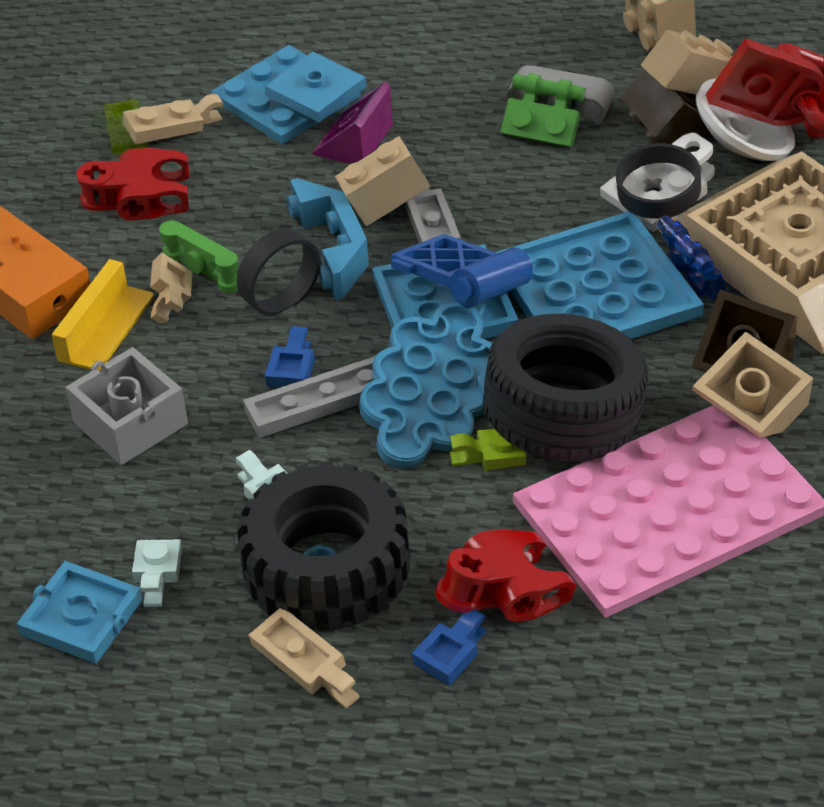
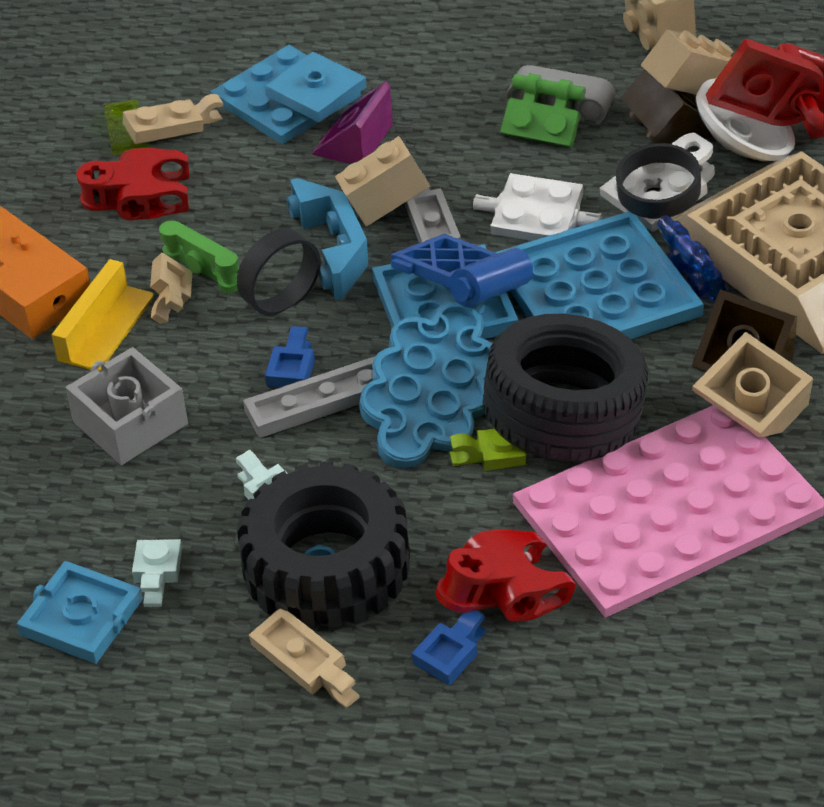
none -> white plate [473,173,602,241]

